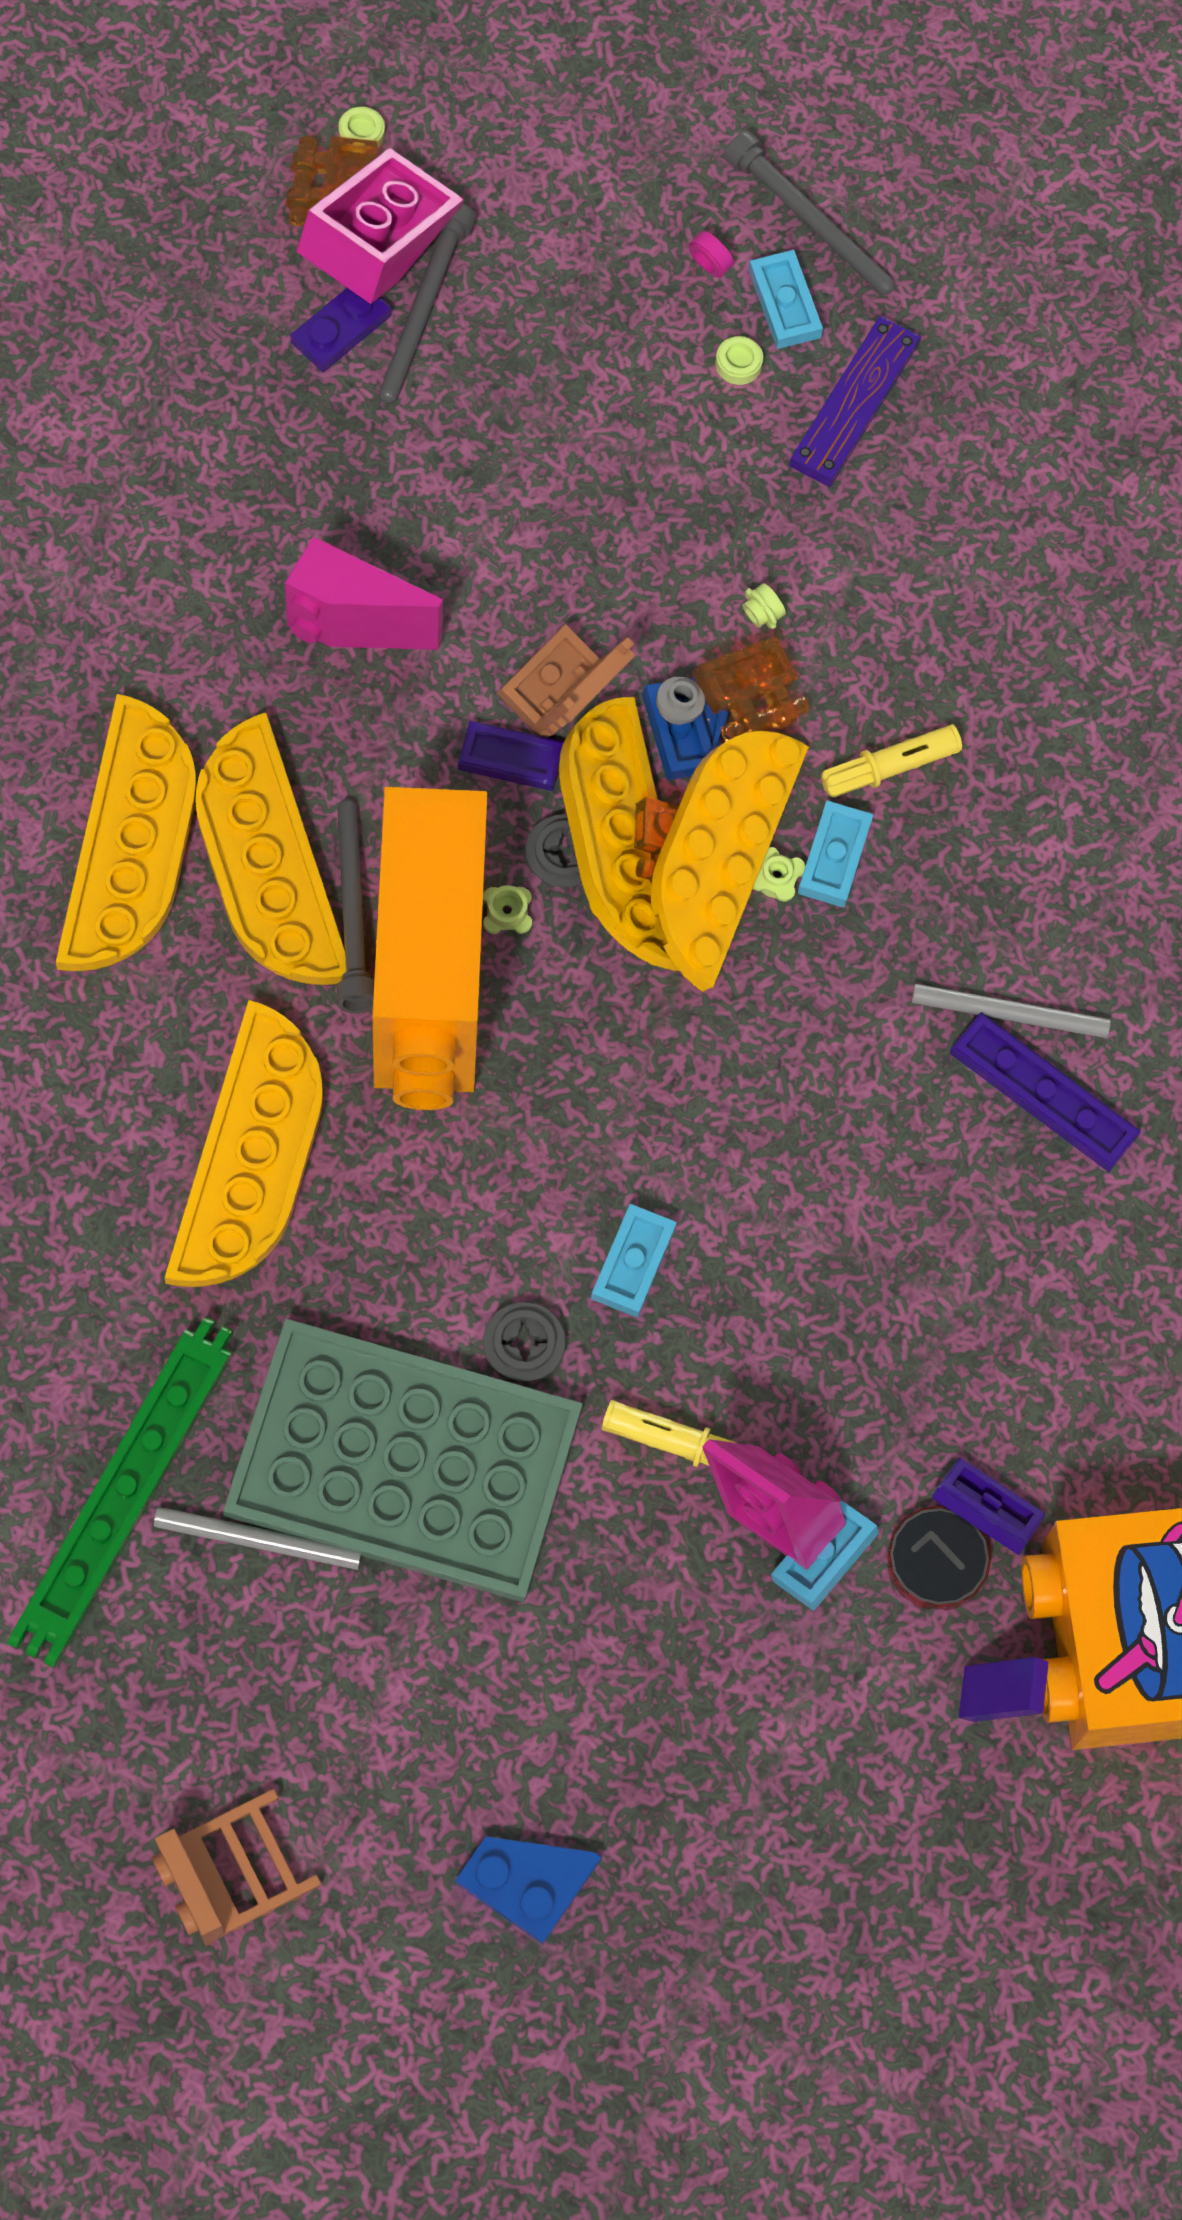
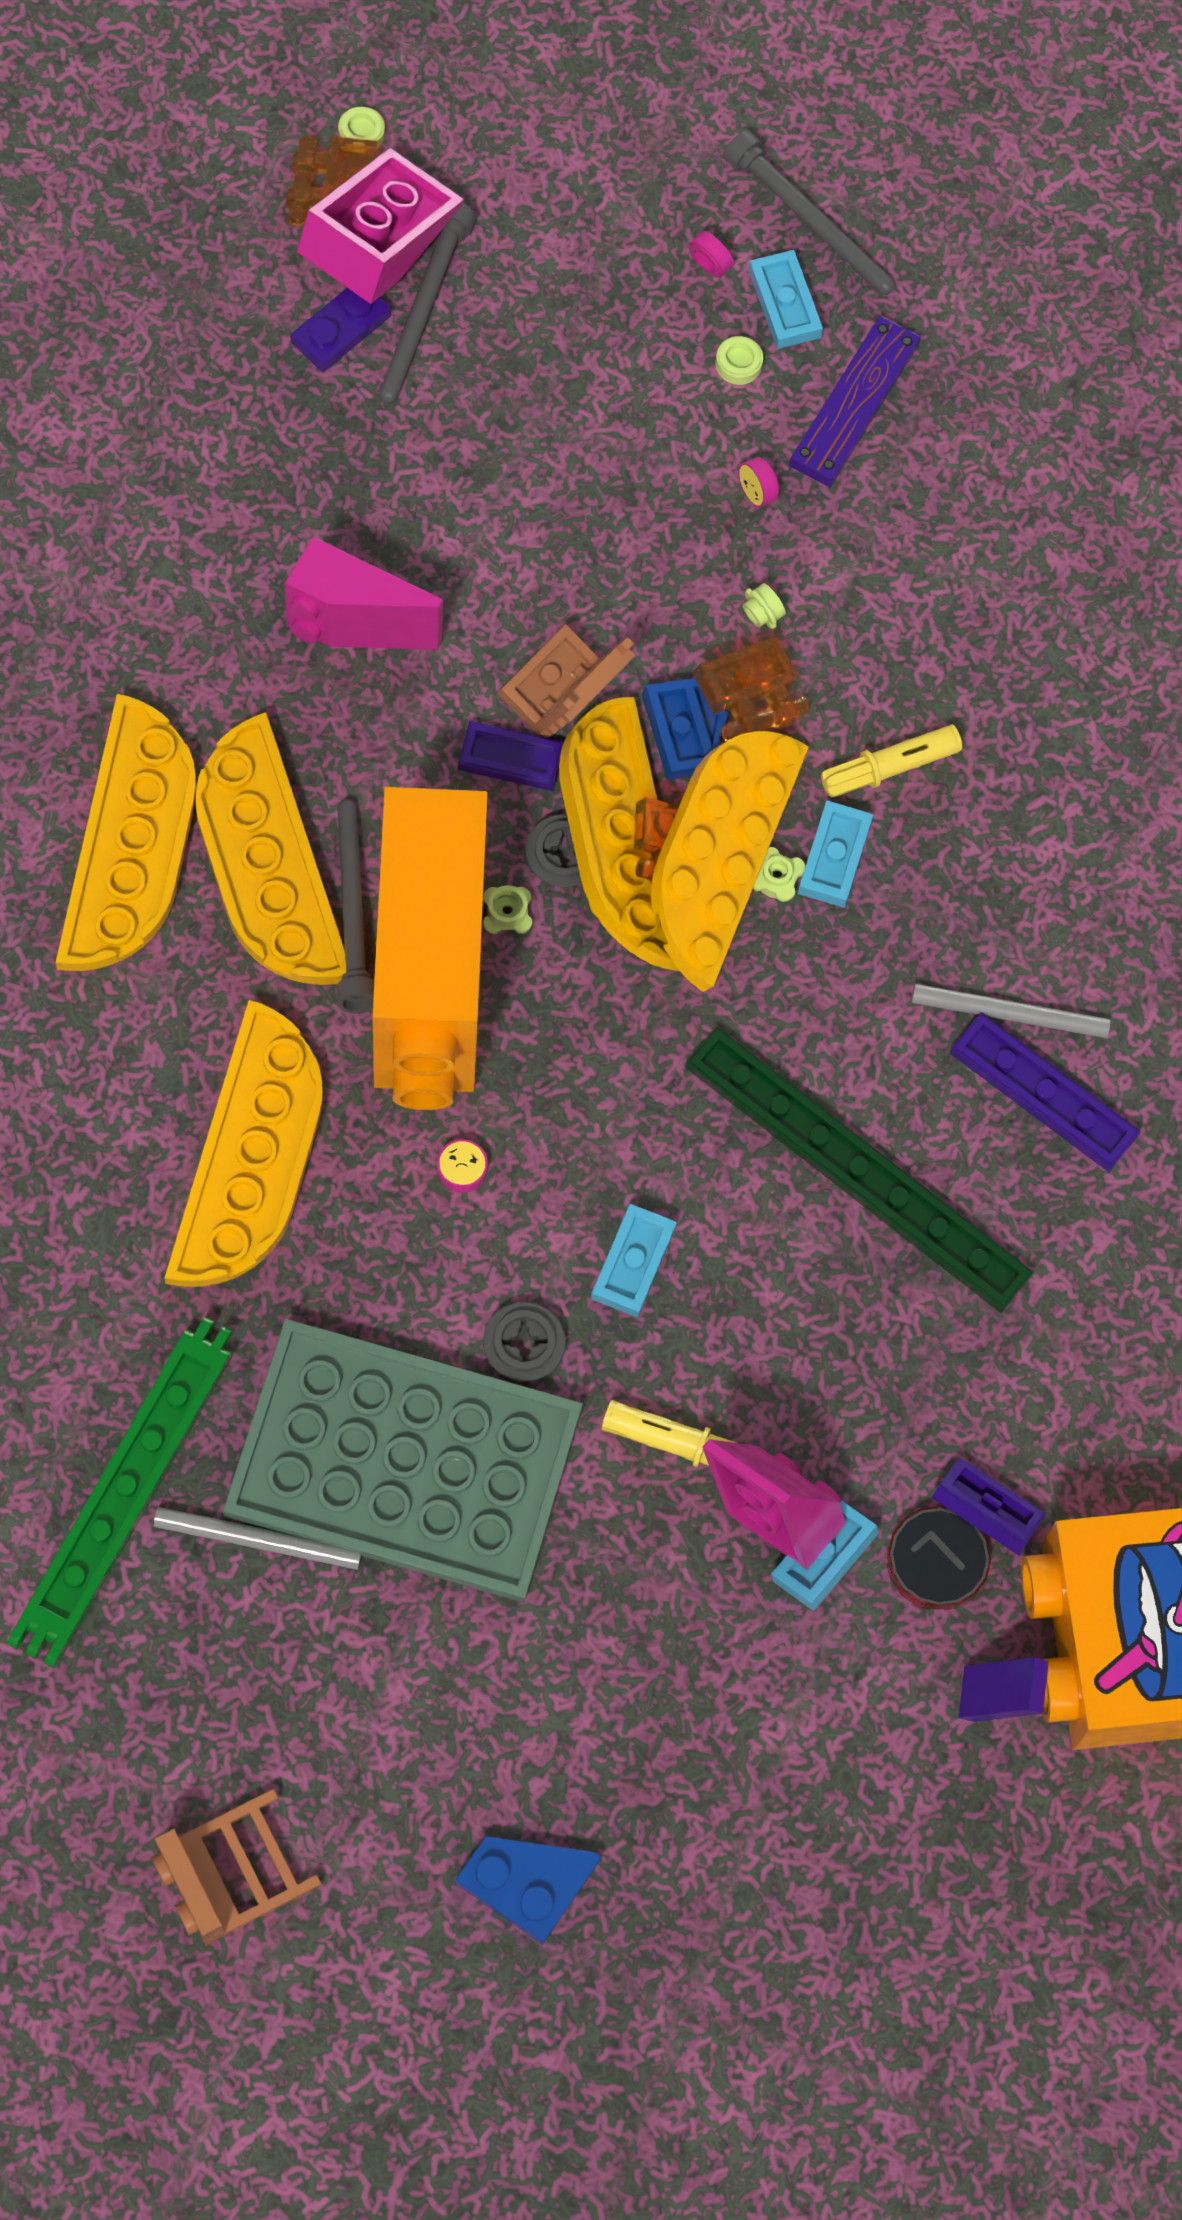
light grey plate [656,677,705,725] -> none
none -> light yellow tile [437,1139,488,1193]
none -> dark green tile [685,1027,1034,1313]
none -> dark pink tile [738,457,779,508]

